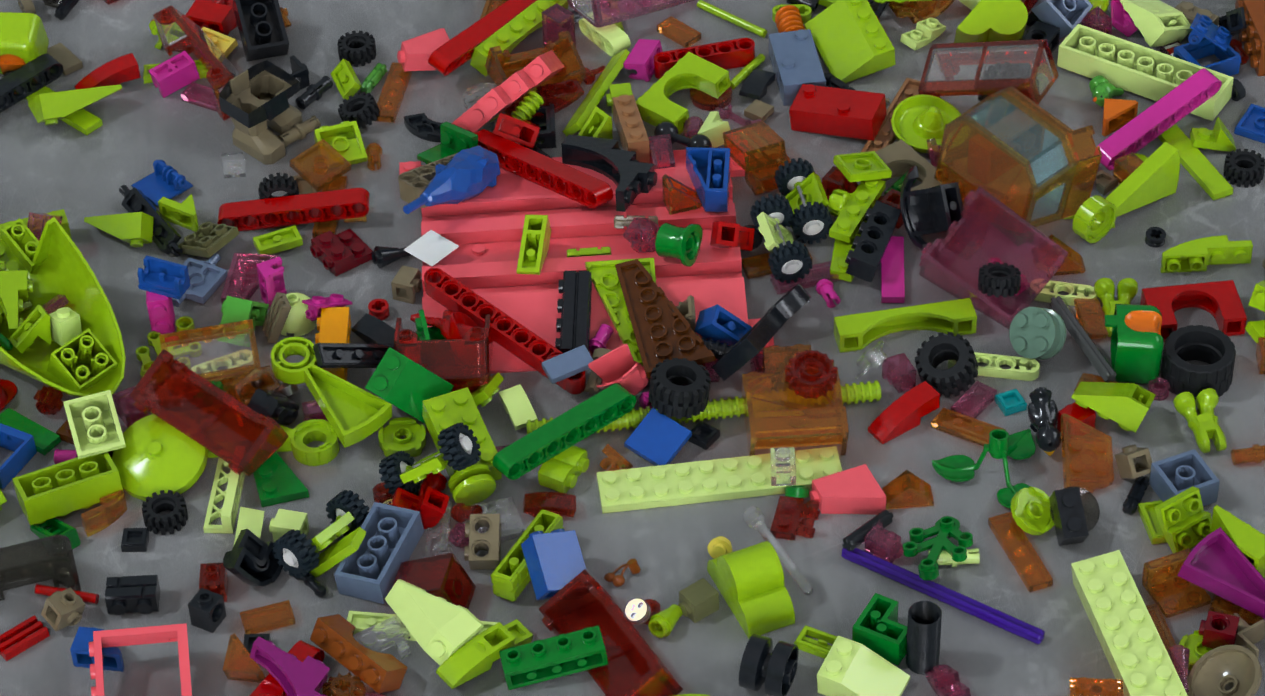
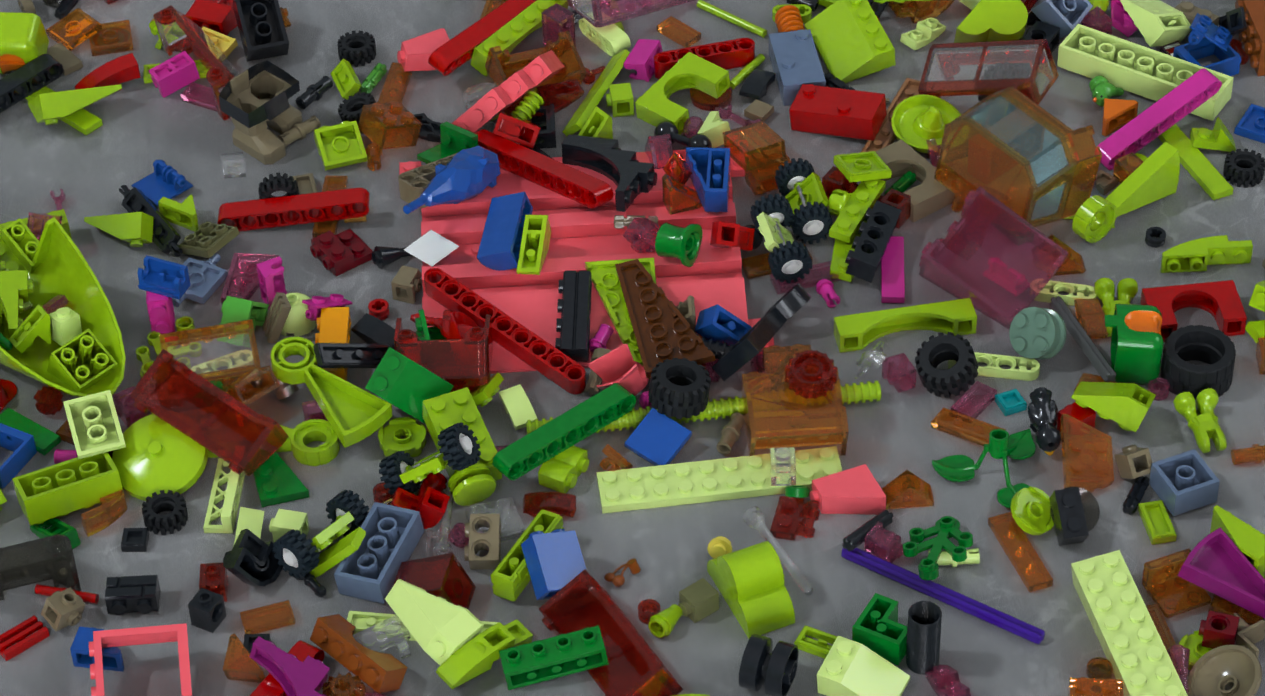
black brick [248,388,300,425] -> none
lime plate [253,225,303,258] -> none
clear orange plate [289,139,351,192] -> none
black bracket [290,55,310,90] -> none
clear red pin [451,503,482,523] -> none
sand blue tile [542,345,594,384] -> none
lime axle [567,247,611,257] -> none
medium nougat brick [612,95,650,163] -> none
tile [624,598,651,625] -> none
black tile [688,421,720,450] -> none
red slope [868,381,940,445] -> none
black piece [900,166,967,255] -> none
black tyre [978,262,1021,298] -> none
lime slope [1154,486,1212,556] -> none
black tile [1231,79,1246,101] -> none
none -> clear orange tile [45,8,103,51]
none -> clear pink hand [50,188,66,210]
none -> clear orange tile [88,20,134,56]
none -> clear orange brick [358,101,422,149]
none -> blue brick [477,192,533,271]
none -> clear red tile [663,152,692,191]
none -> dark tan pin [716,413,745,455]
none -> clear orange tile [1086,657,1113,683]

